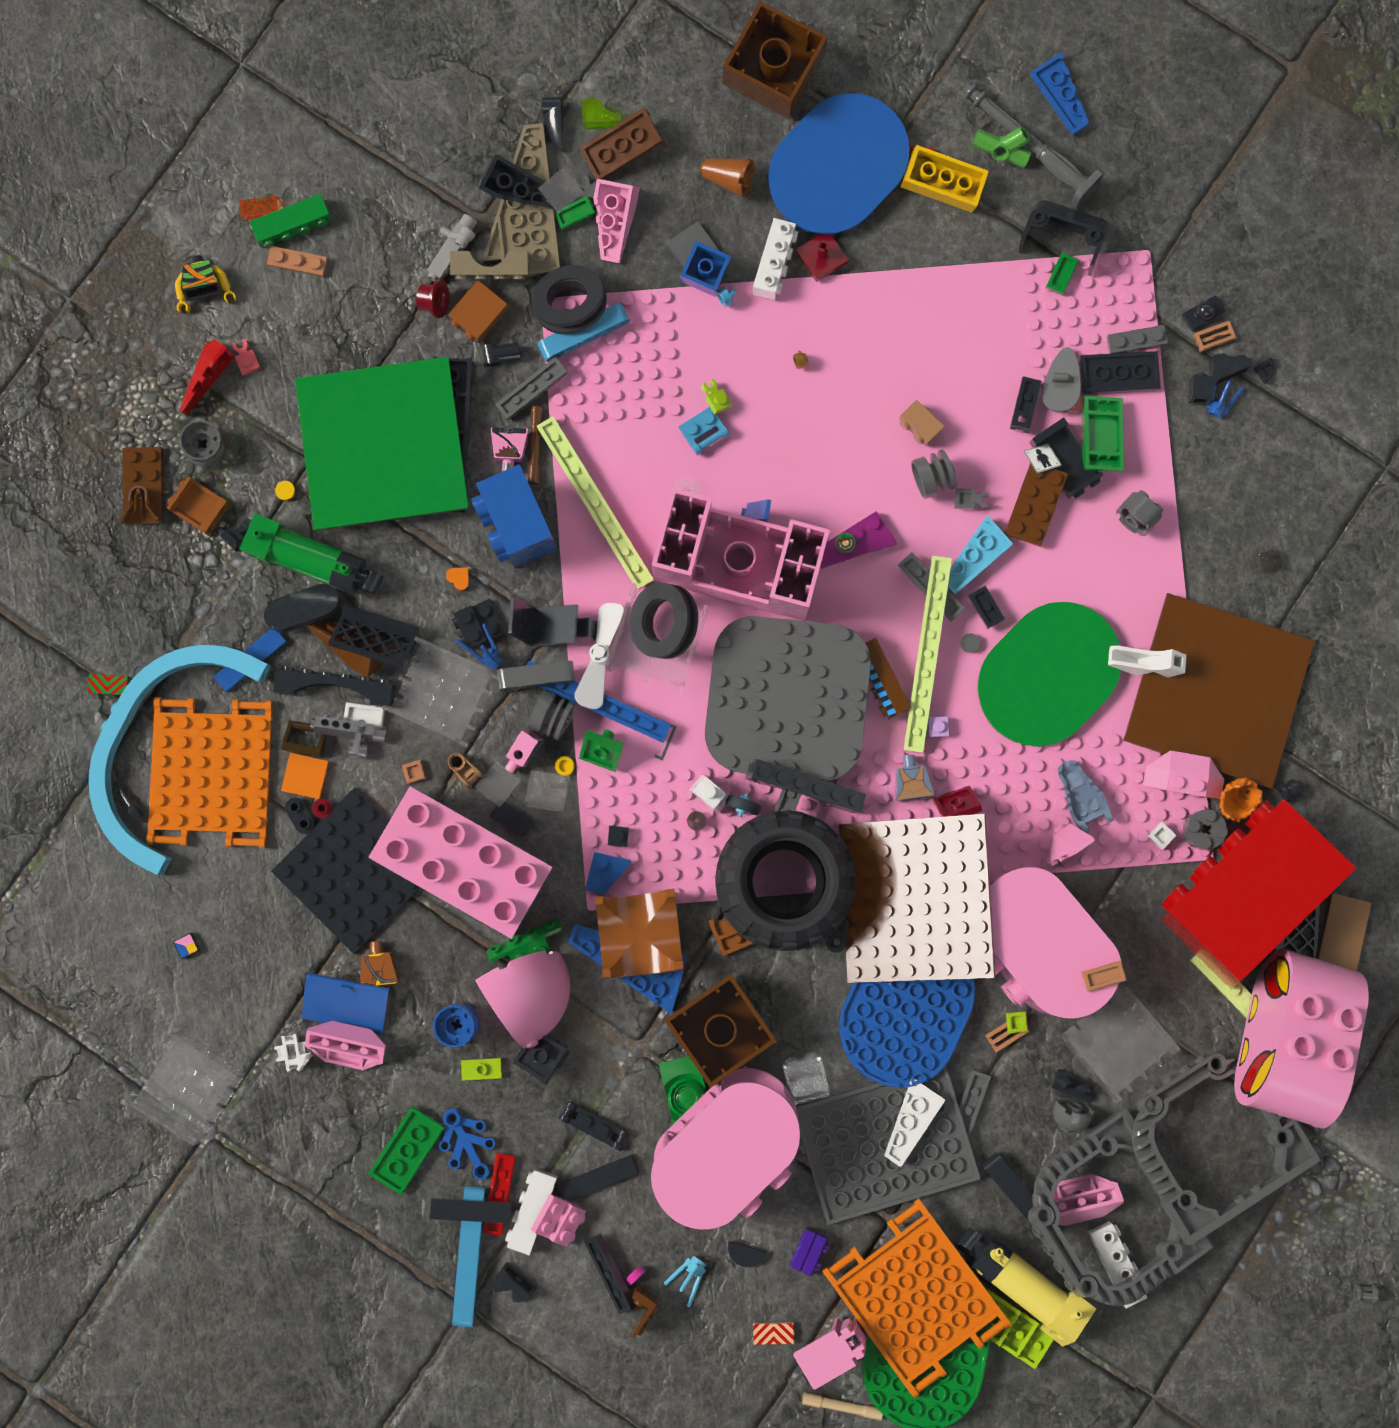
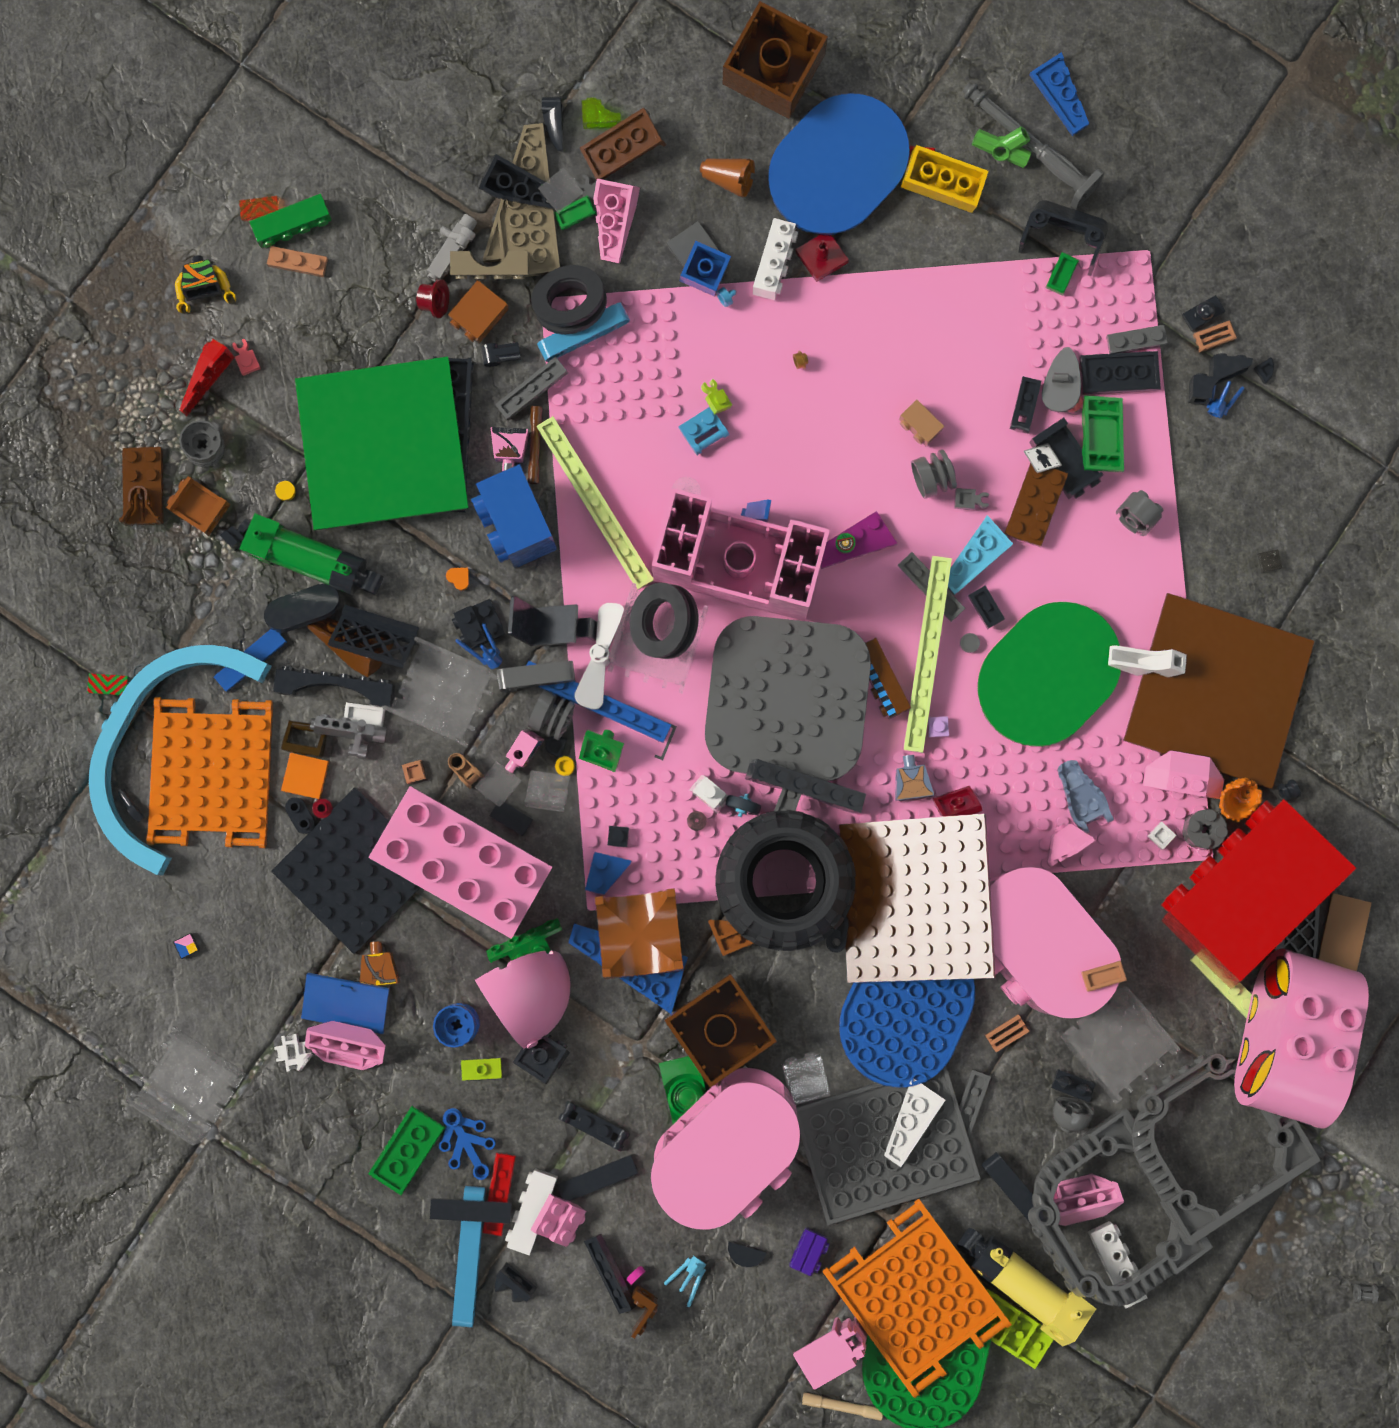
tile [753,1322,794,1345] -> none
lime tile [1005,1011,1028,1033] -> none

